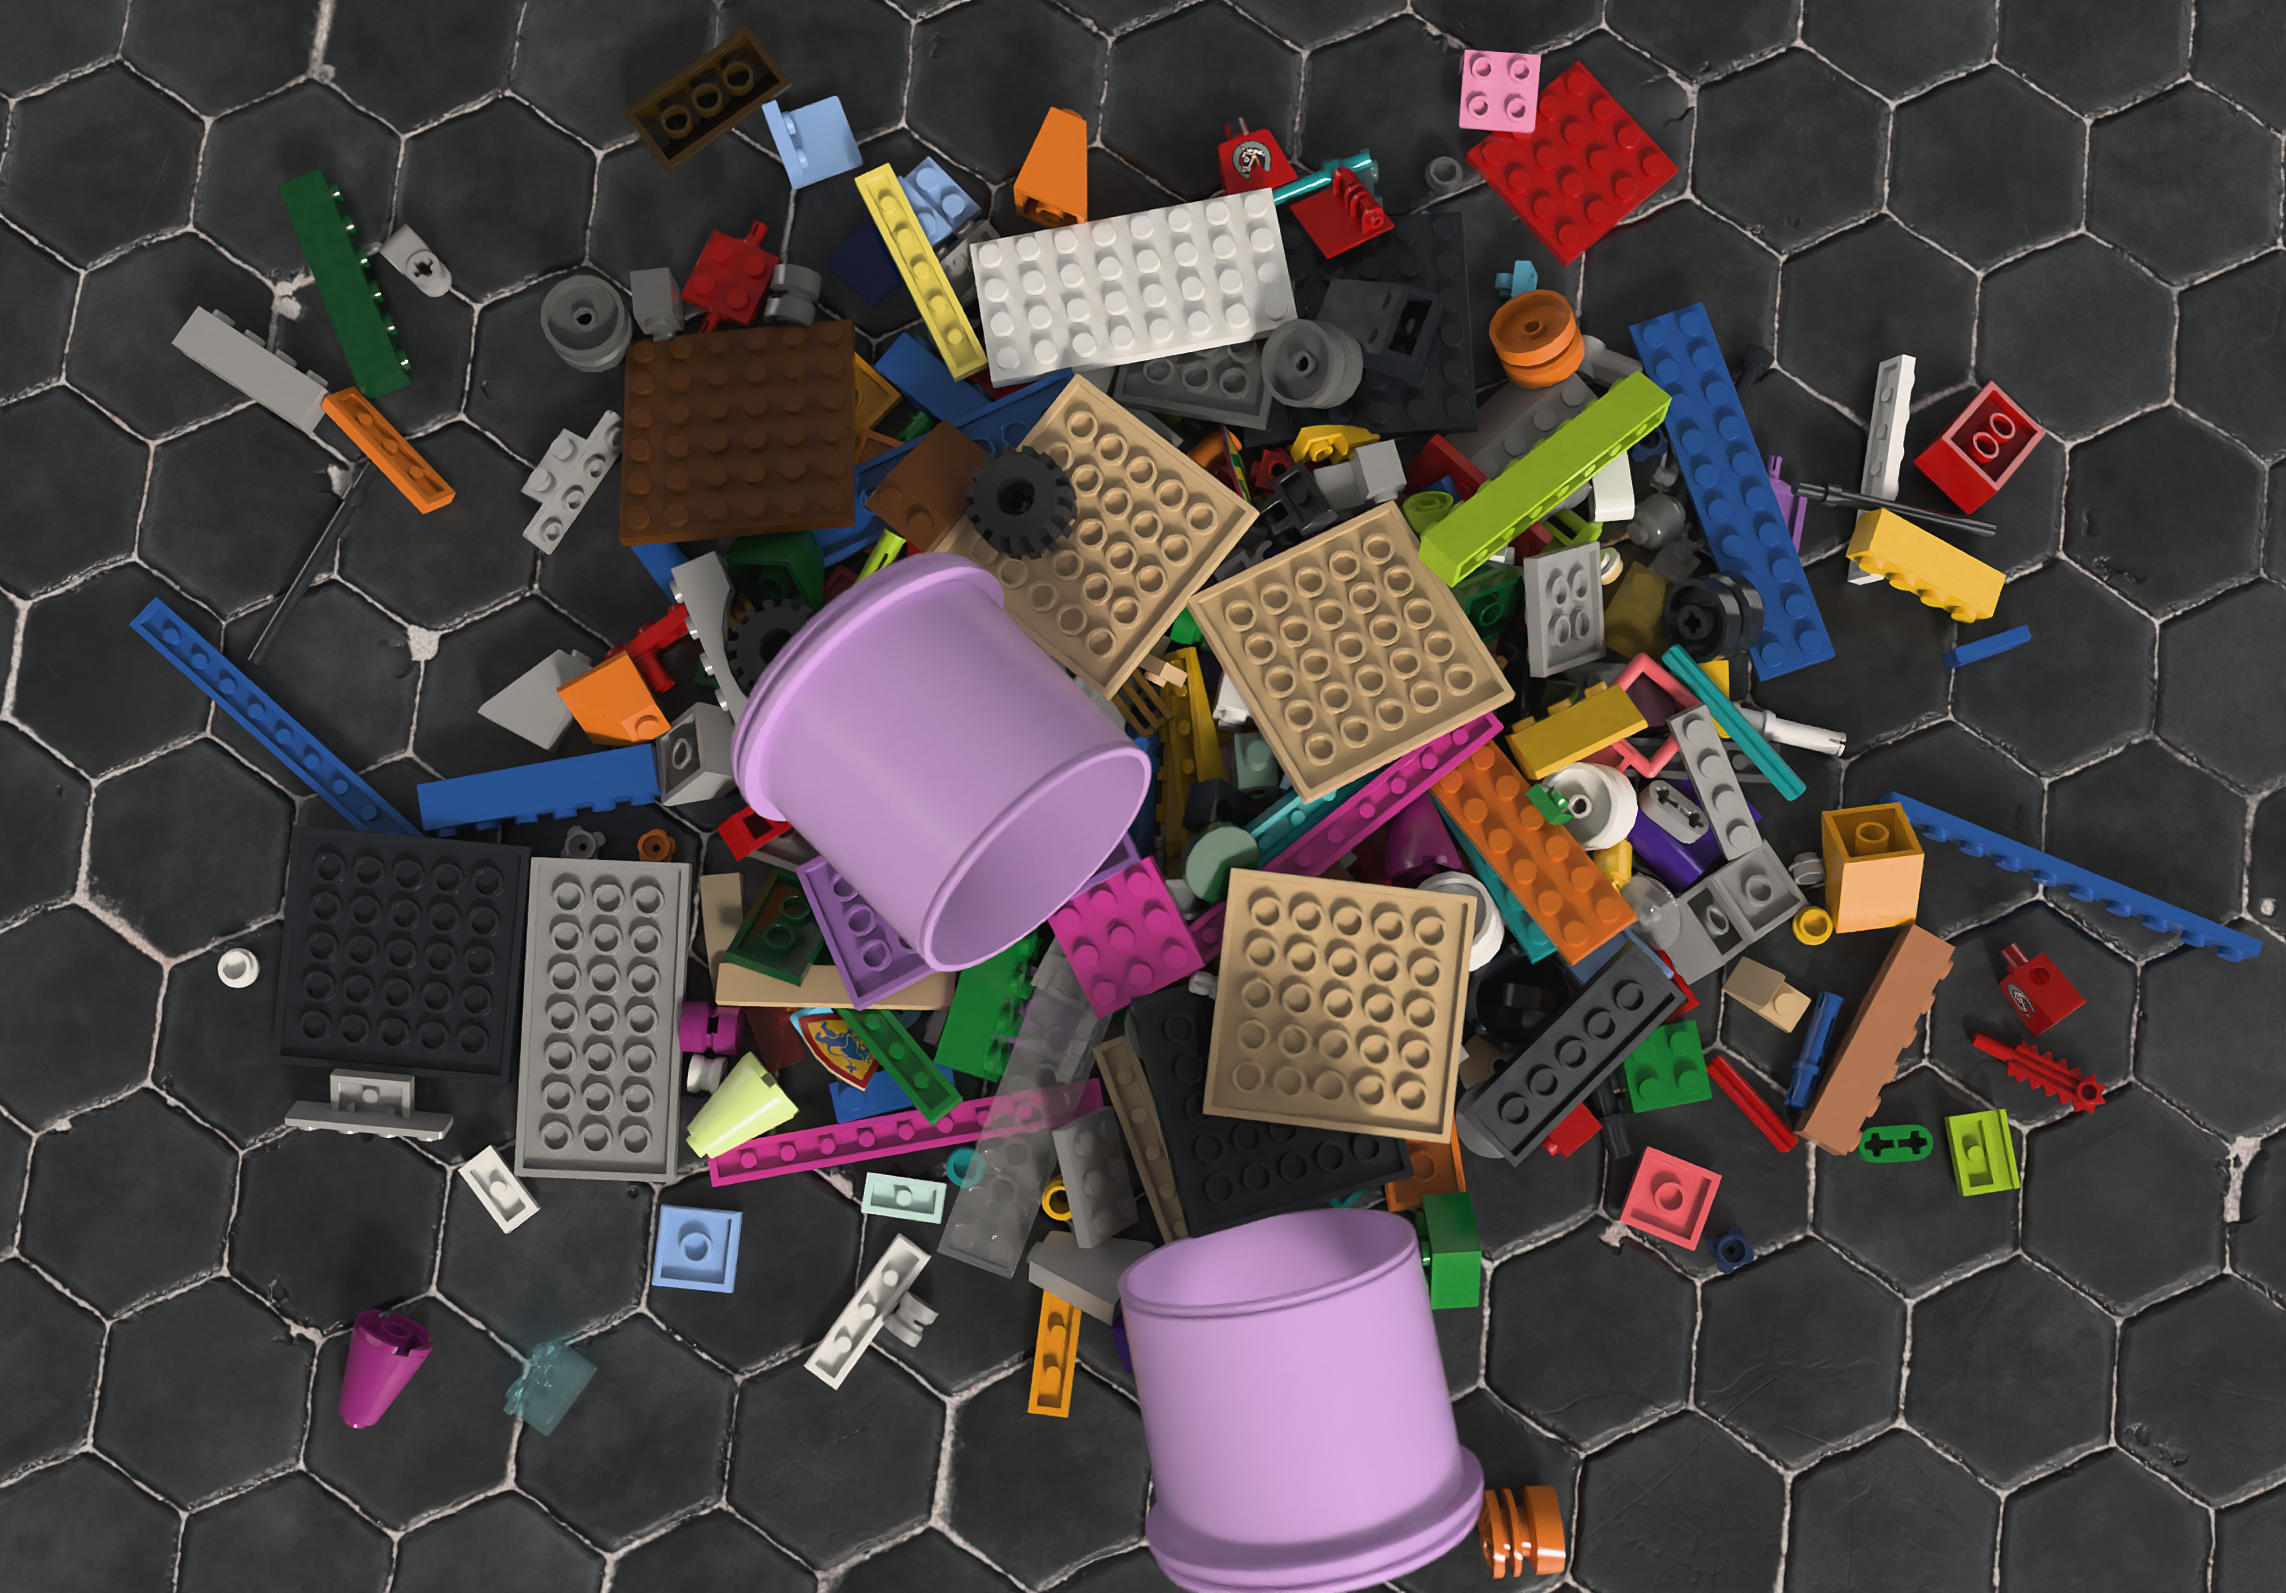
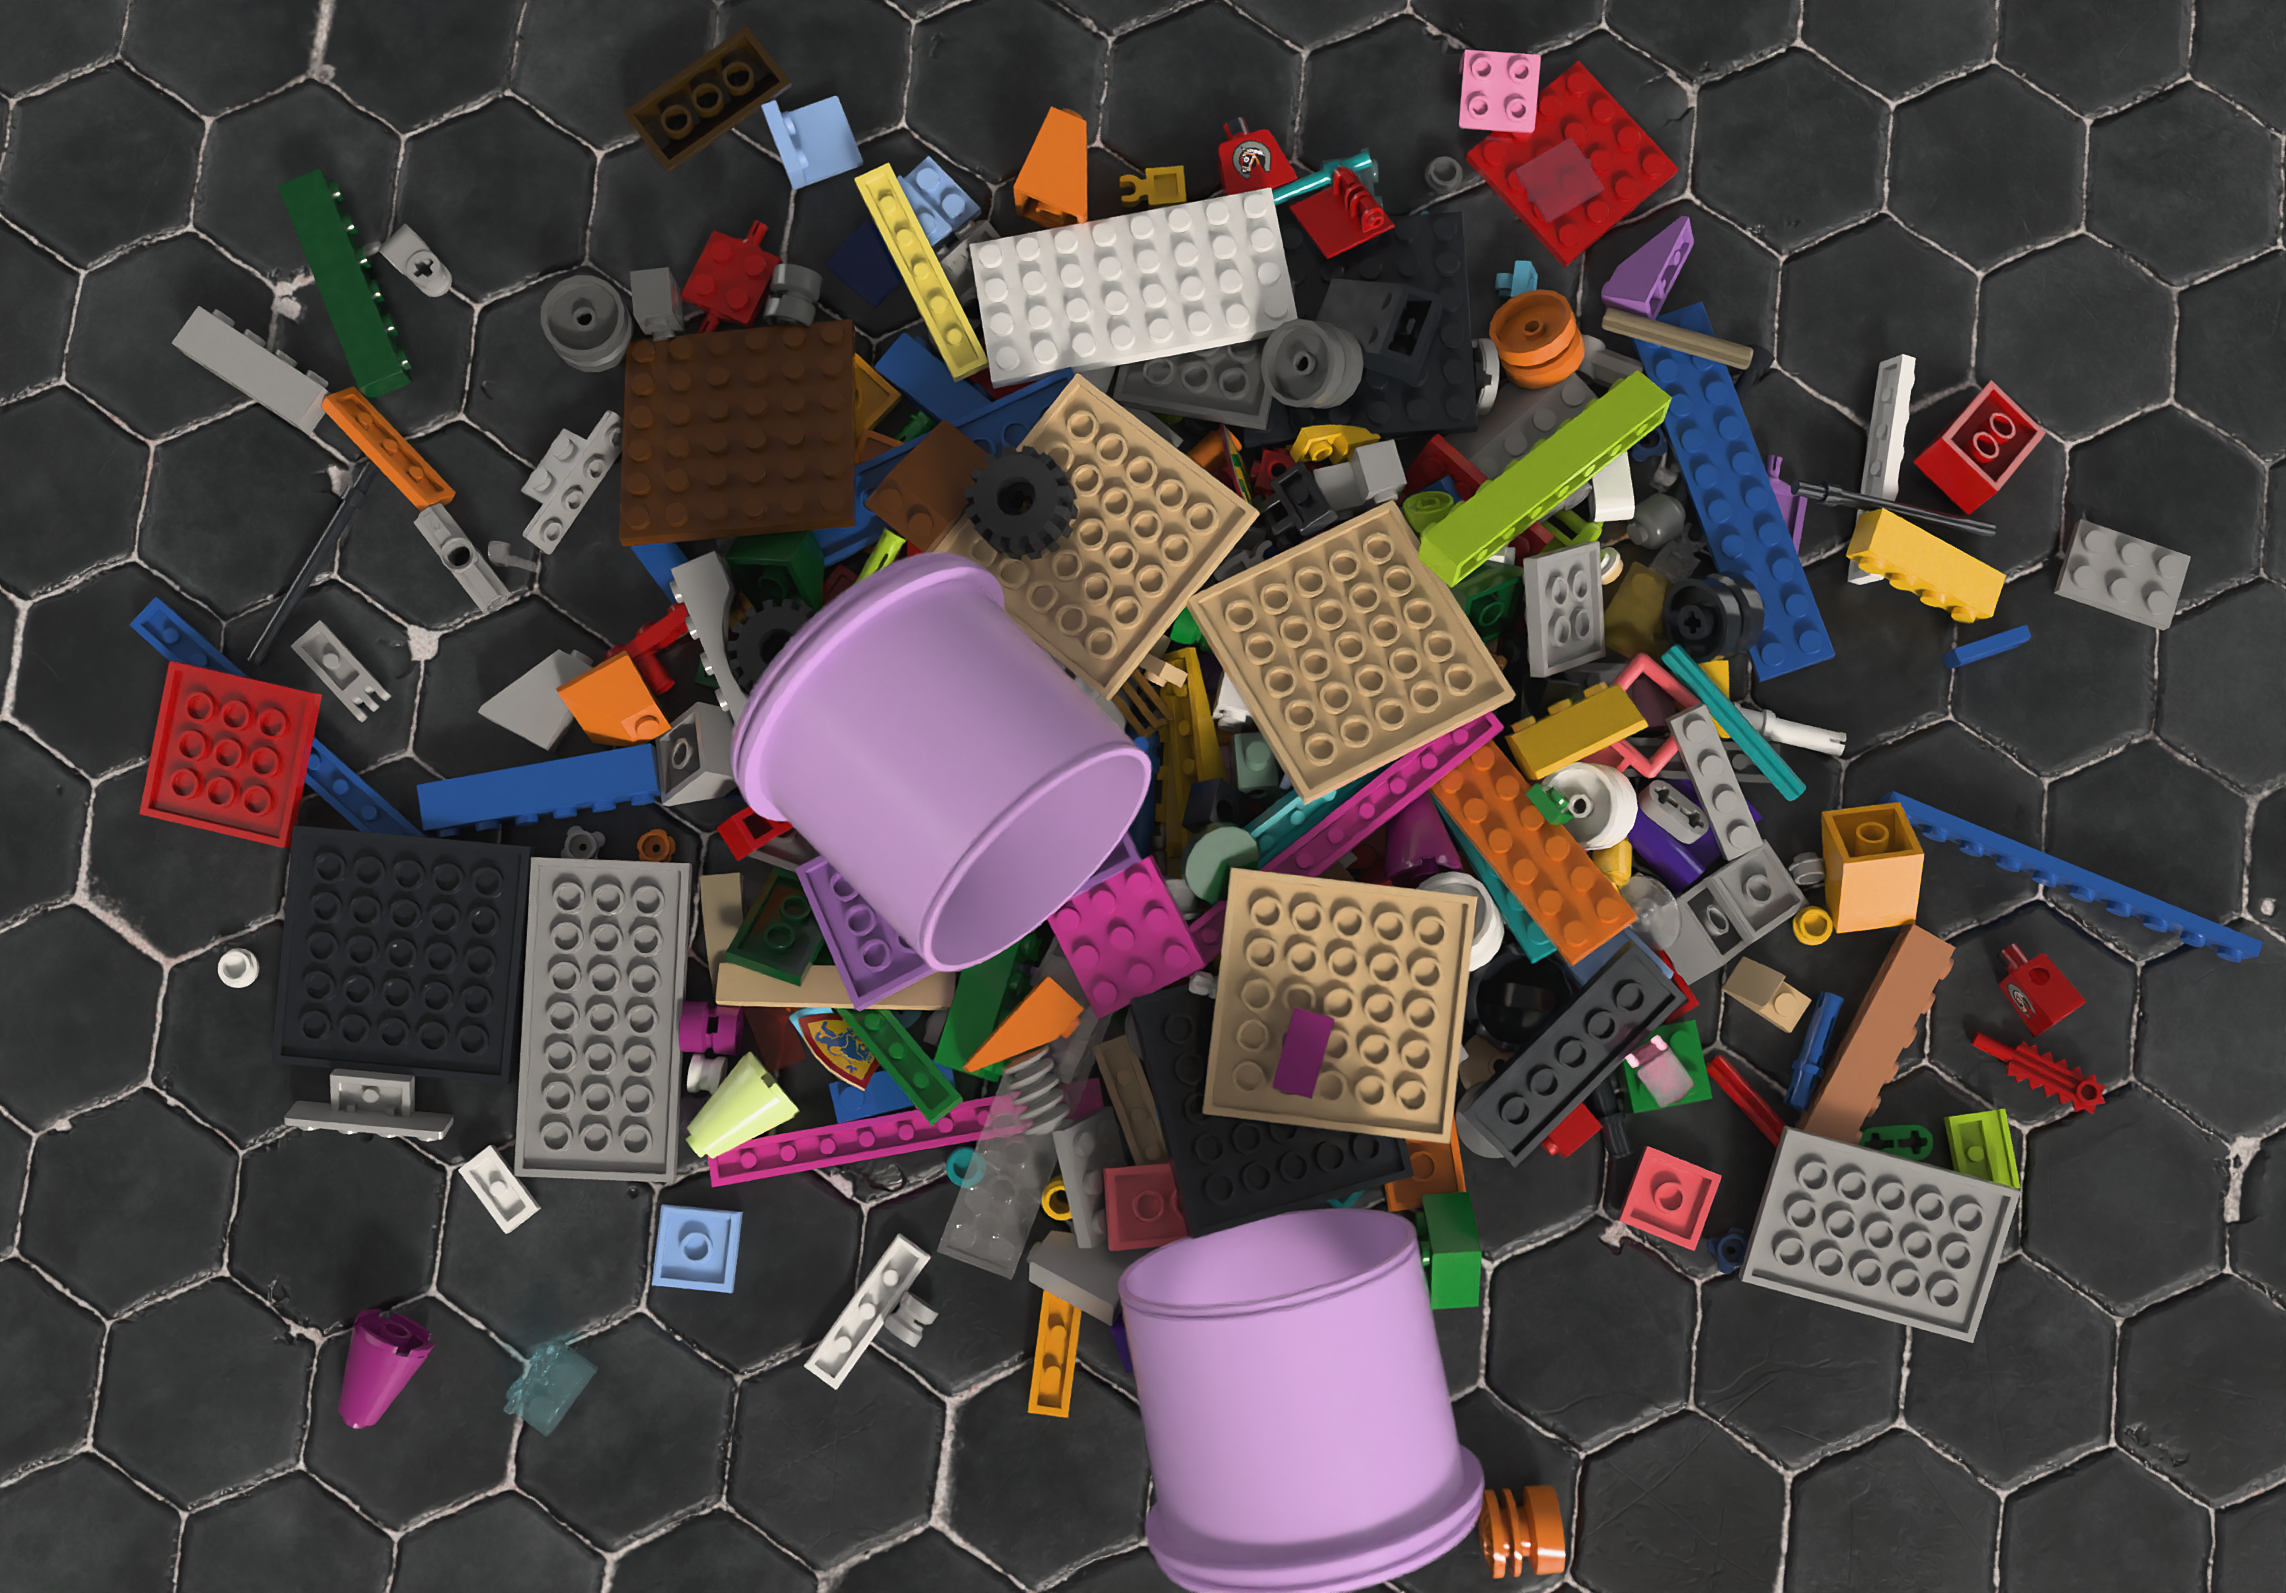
light aqua plate [861,1172,947,1224] -> none
none -> red plate [139,661,322,848]
none -> light grey hinge [291,620,391,722]
none -> light grey piece [413,503,512,614]
none -> clear hand [488,541,542,573]
none -> orange slope [961,976,1084,1072]
none -> light grey piece [1001,1044,1074,1135]
none -> coral plate [1103,1163,1188,1251]
none -> yellow plate [1120,166,1187,210]
none -> magenta tile [1272,1007,1335,1099]
none -> light grey tile [1472,338,1499,416]
none -> clear pink piece [1514,137,1605,223]
none -> medium lavender slope [1601,216,1694,320]
none -> dark tan axle [1602,308,1753,370]
none -> clear pink brick [1625,1035,1695,1108]
none -> light grey plate [1738,1125,2021,1343]
none -> light grey plate [2054,519,2191,631]

